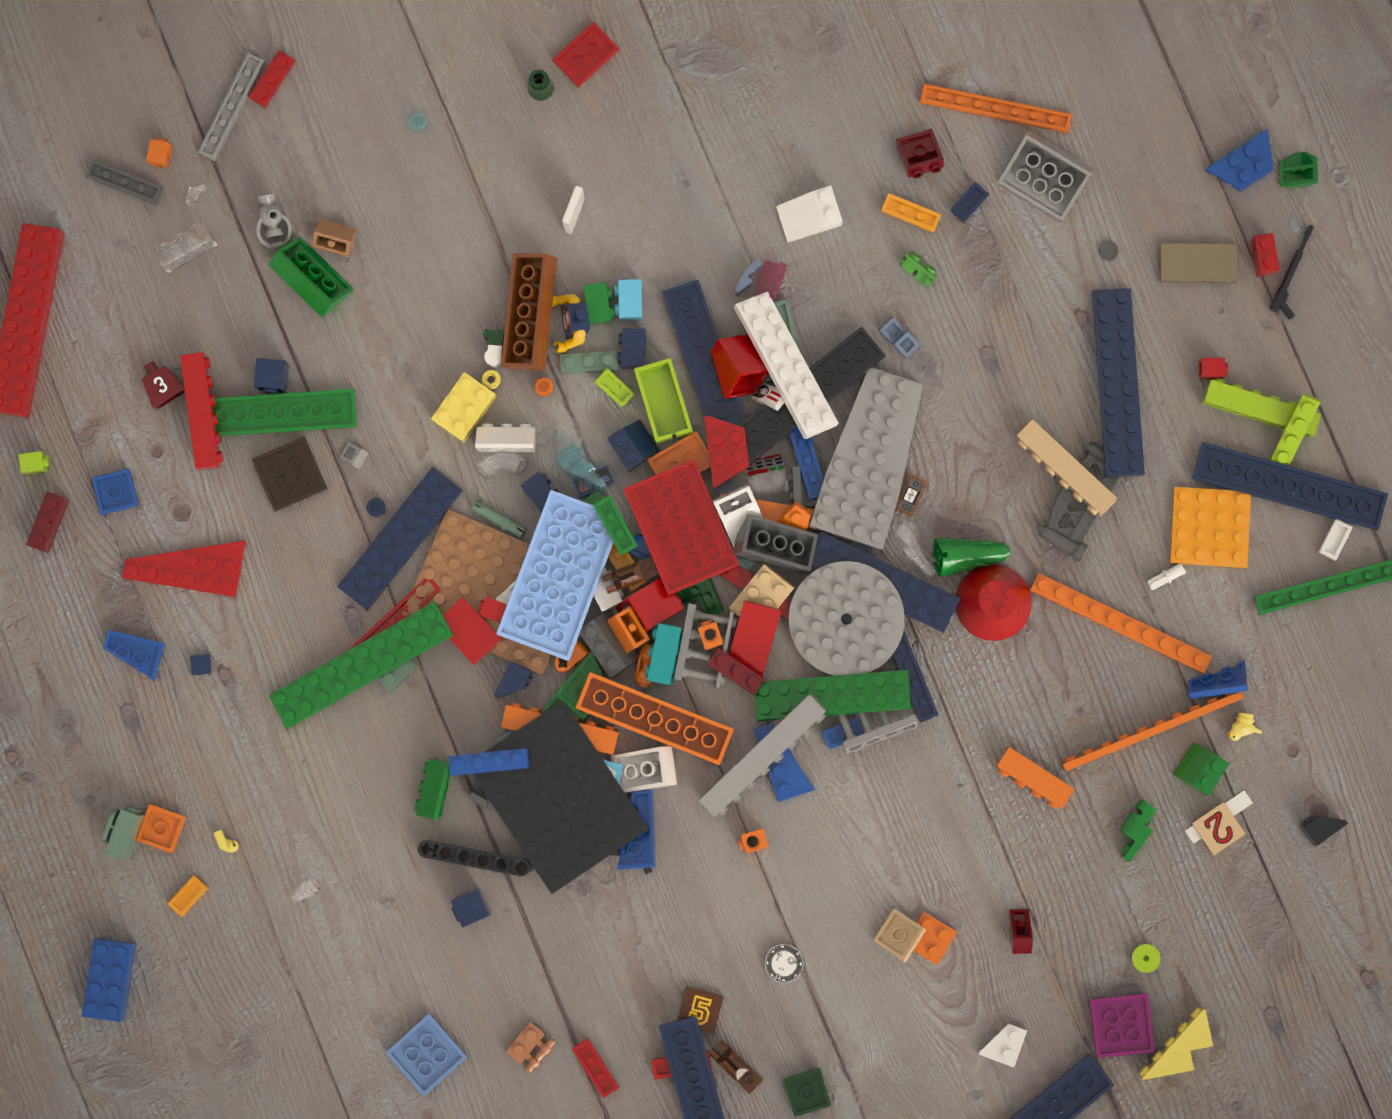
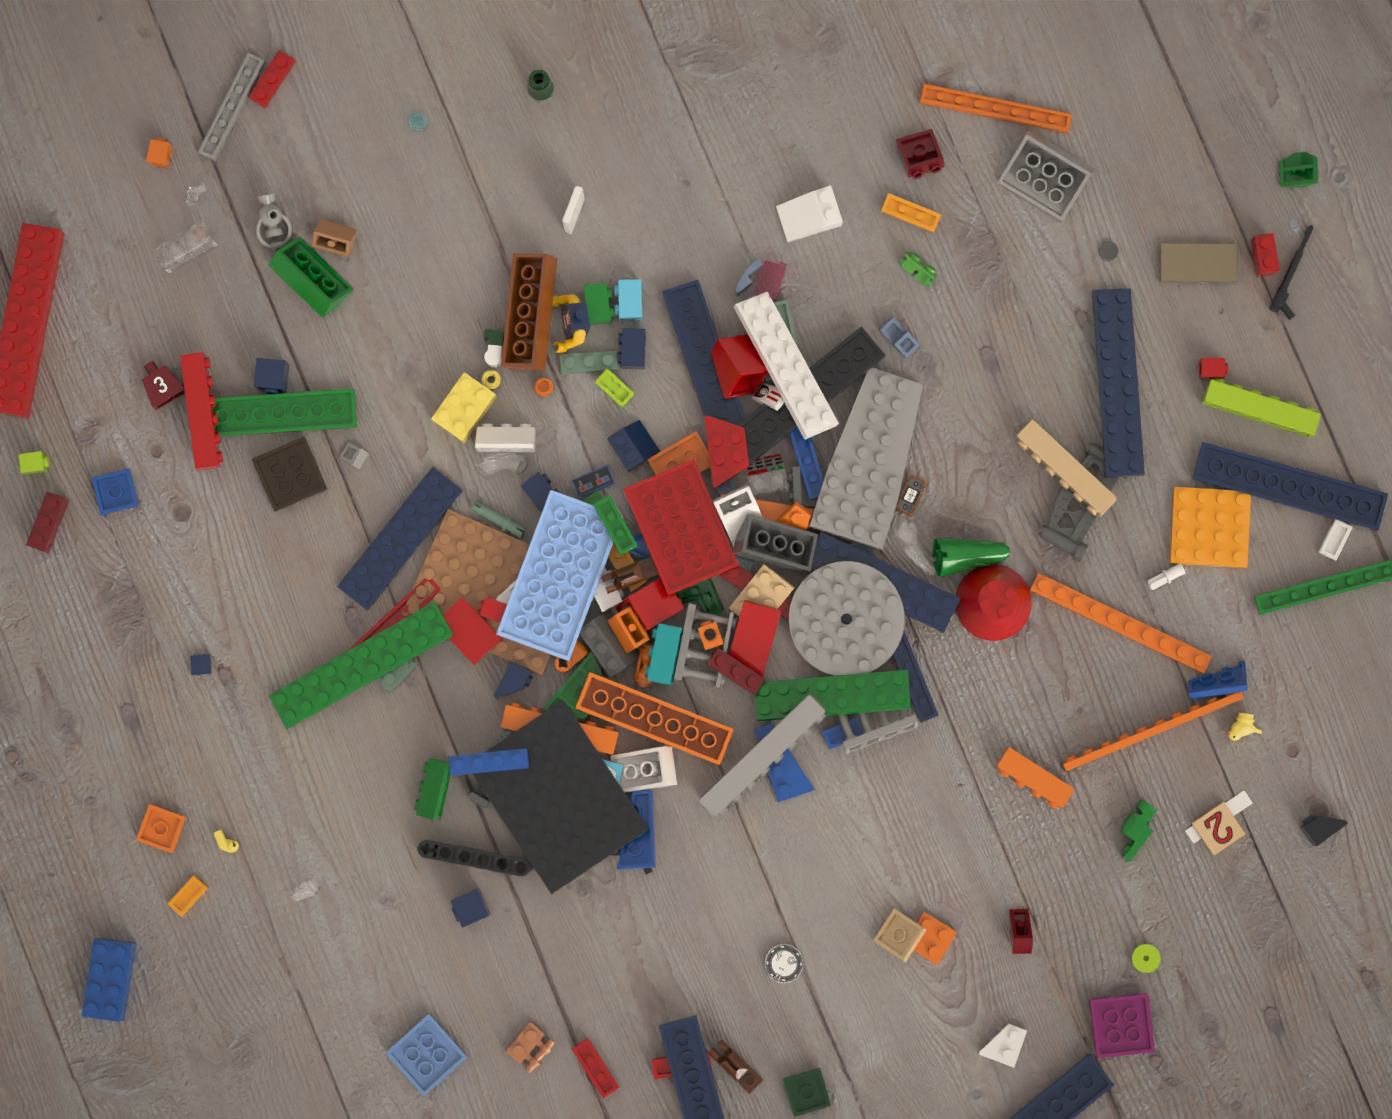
dark grey plate [85,159,164,205] -> none
sand green brick [102,807,145,860] -> none
blue wing [103,630,165,681] -> none
red wing [122,540,246,597] -> none
dark blue plate [366,498,386,517] -> none
red tile [552,22,619,88] -> none
clear light blue slope [555,443,607,495] -> none
lime piece [634,358,693,445] -> none
reddish brown tile [677,986,724,1035] -> none
orange brick [738,828,768,854] -> none
dark blue plate [950,182,989,223] -> none
light yellow slope [1139,1007,1213,1080] -> none
green slope [1173,743,1230,796] -> none
blue wing [1205,129,1273,192] -> none
lime plate [1270,392,1321,466] -> none

